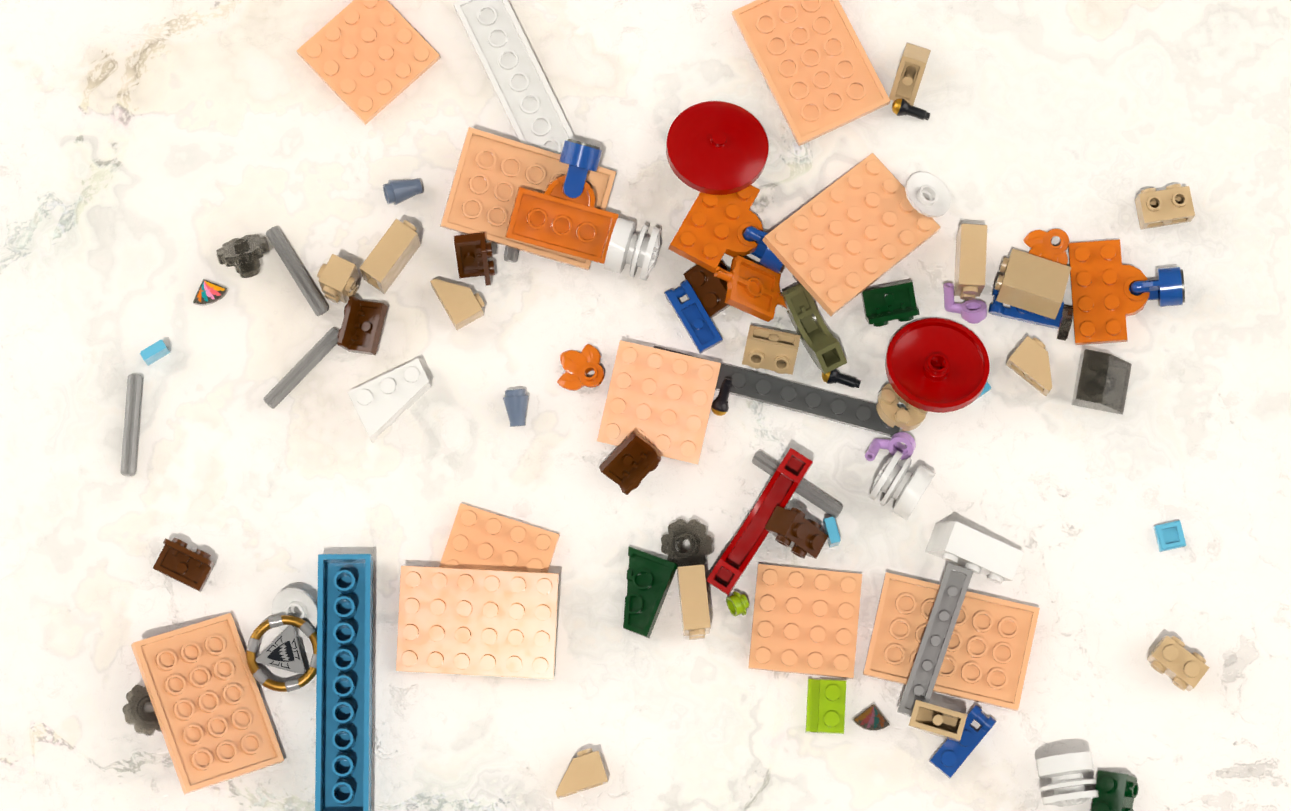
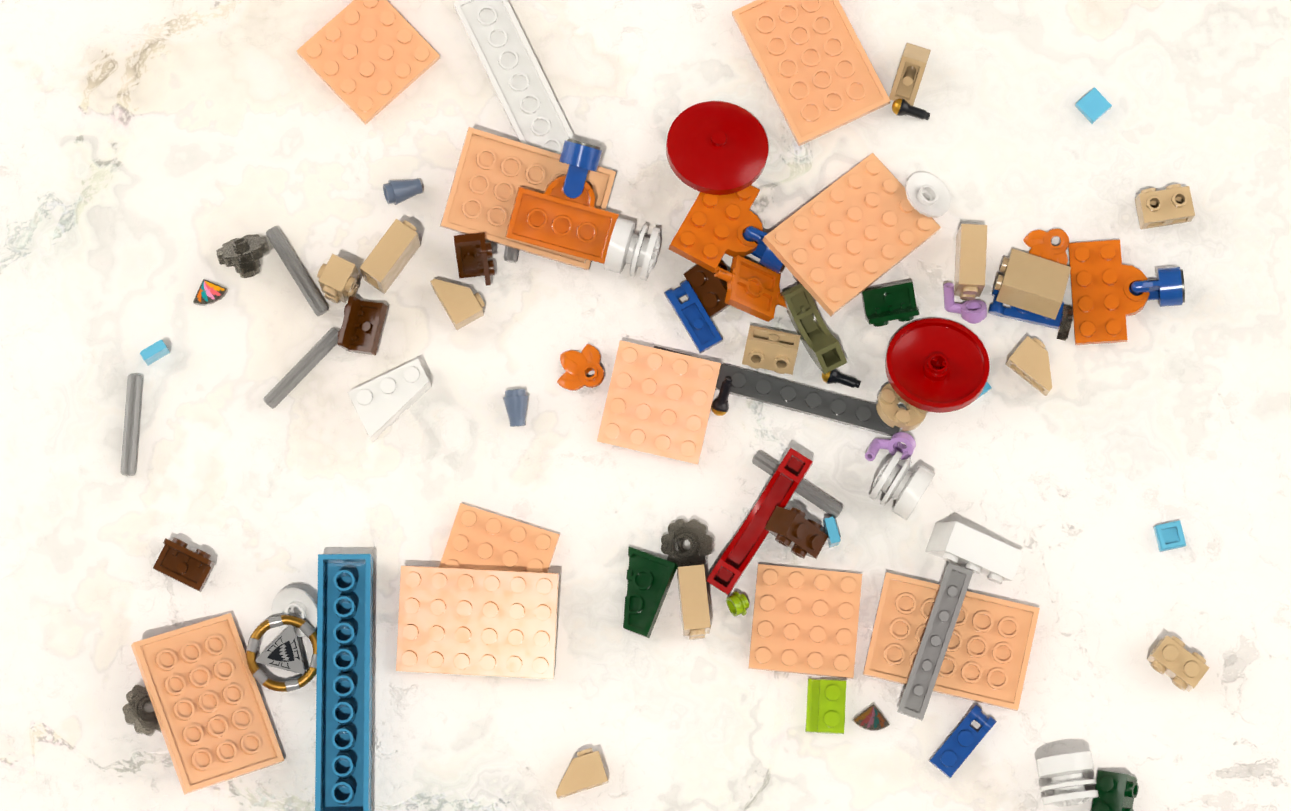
reddish brown bracket [599,431,661,495] -> none
tan slope [909,700,967,742] -> none
clear smoke slope [1072,349,1132,415] -> none
none -> medium azure tile [1075,87,1112,124]

